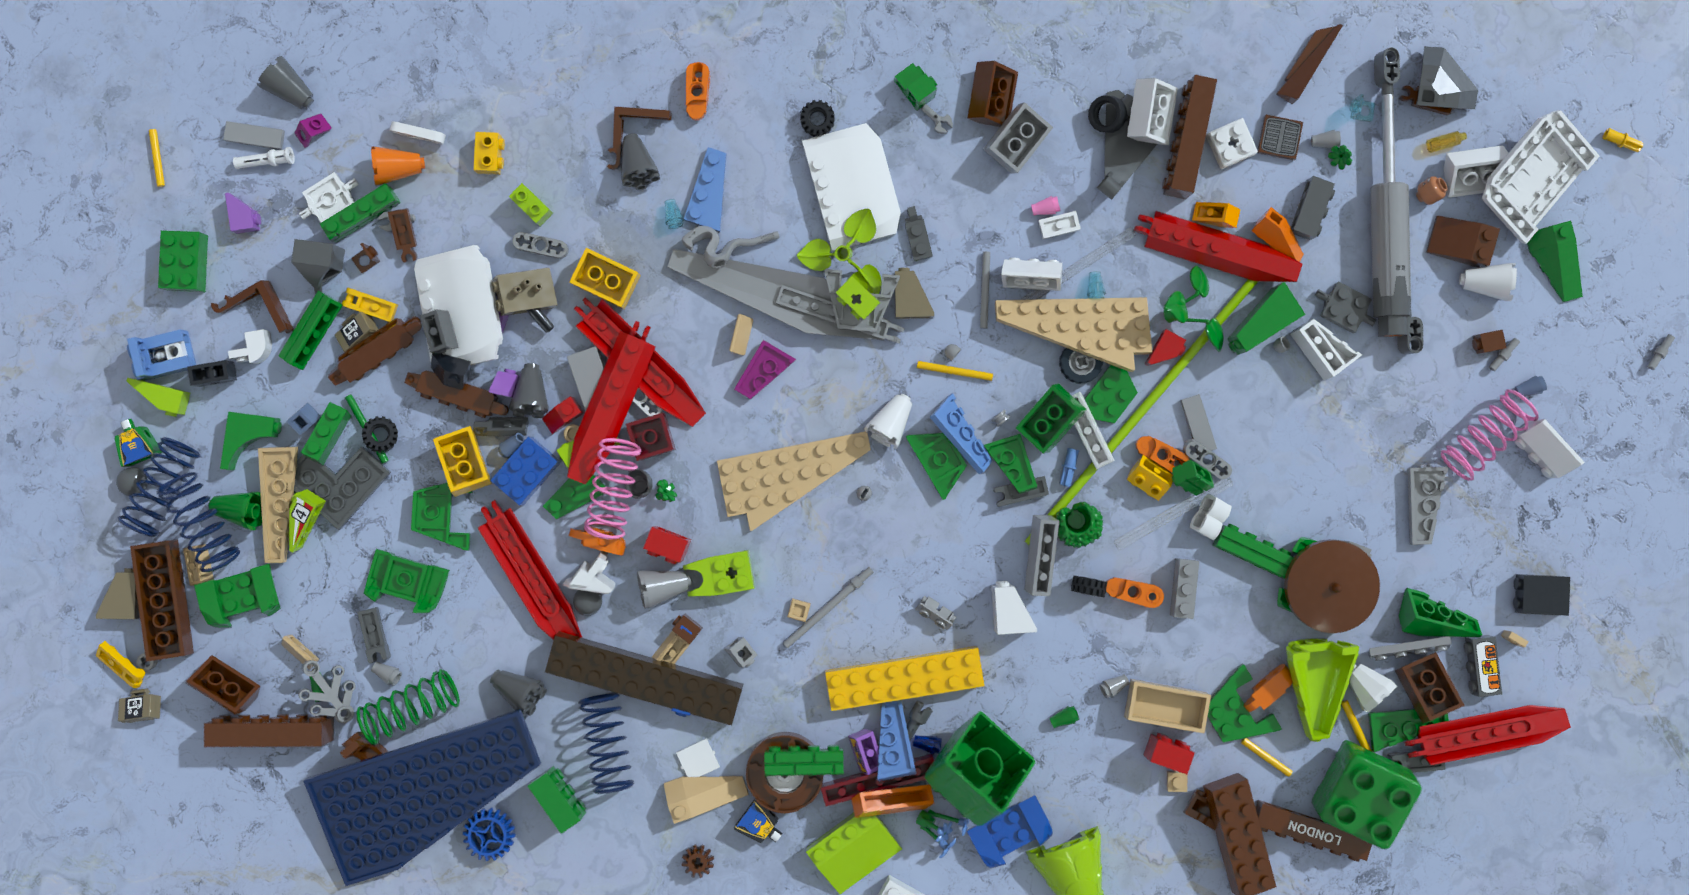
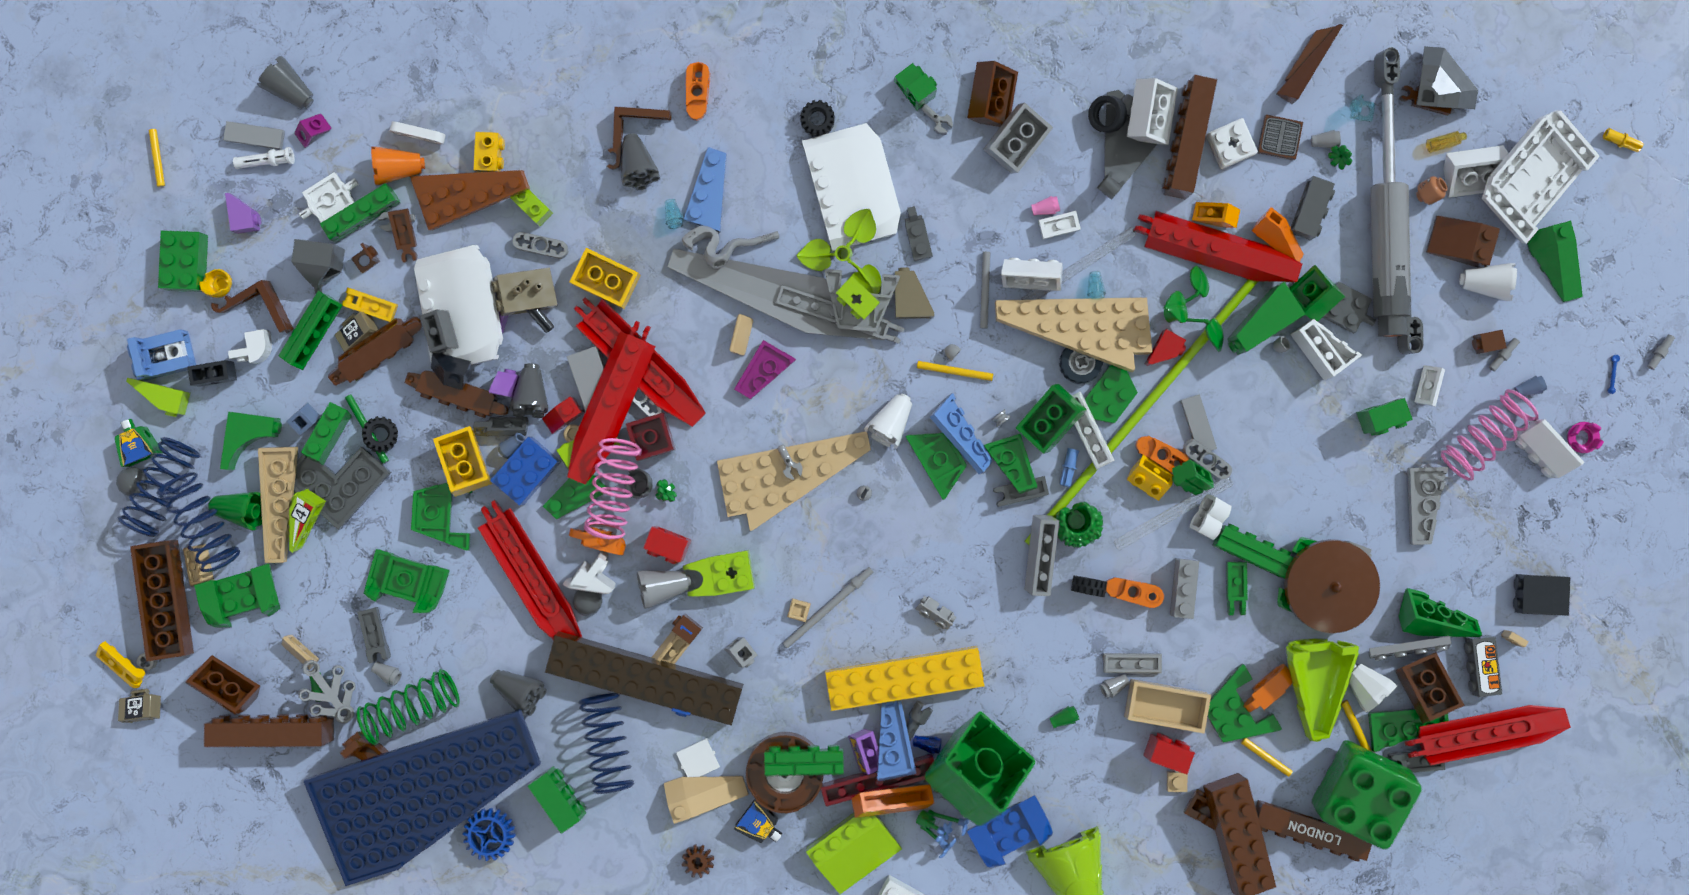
dark tan slope [96,568,140,619] -> none
white slope [991,581,1037,635] -> none
none -> yellow hair [199,269,232,298]
none -> dark orange wing [410,170,530,231]
none -> light grey bar [777,445,803,480]
none -> light grey tile [1103,653,1162,673]
none -> green hinge [1226,562,1248,616]
none -> green slope [1289,265,1345,322]
none -> green brick [1356,398,1413,436]
none -> white plate [1414,365,1445,407]
none -> dark pink piece [1567,422,1604,453]
none -> blue hinge [1608,355,1620,394]

